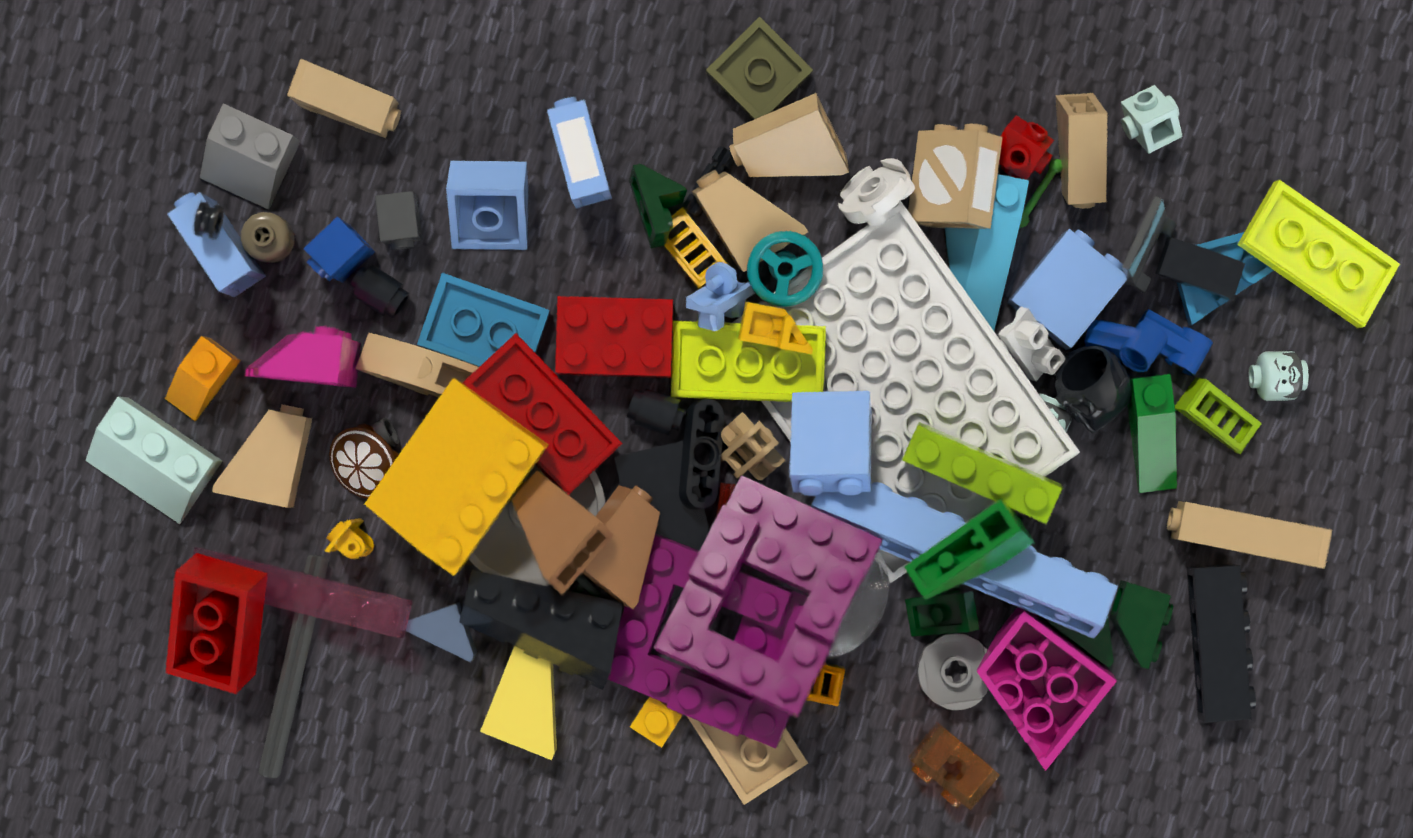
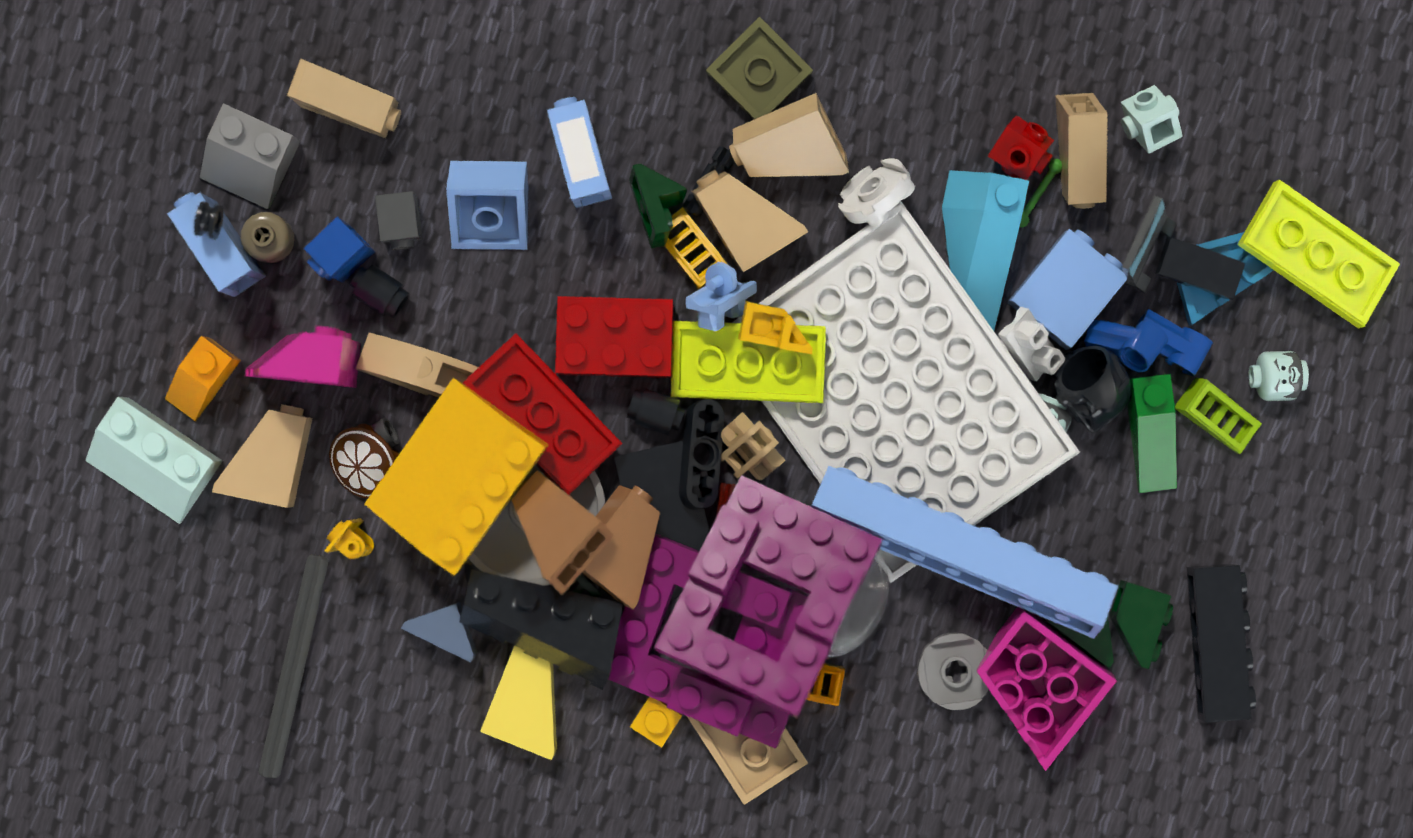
red brick [165,553,268,694] -> none
clear pink plate [193,547,413,638] -> none
dark azure plate [417,273,551,366] -> none
teal piece [747,231,824,307] -> none
light blue brick [790,391,872,496] -> none
lime brick [902,422,1062,523] -> none
green slope [904,499,1034,600] -> none
dark green slope [905,590,979,637] -> none
tan brick [908,124,1002,229] -> none
clear orange brick [908,722,1000,811] -> none
tan slope [1167,501,1332,569] -> none

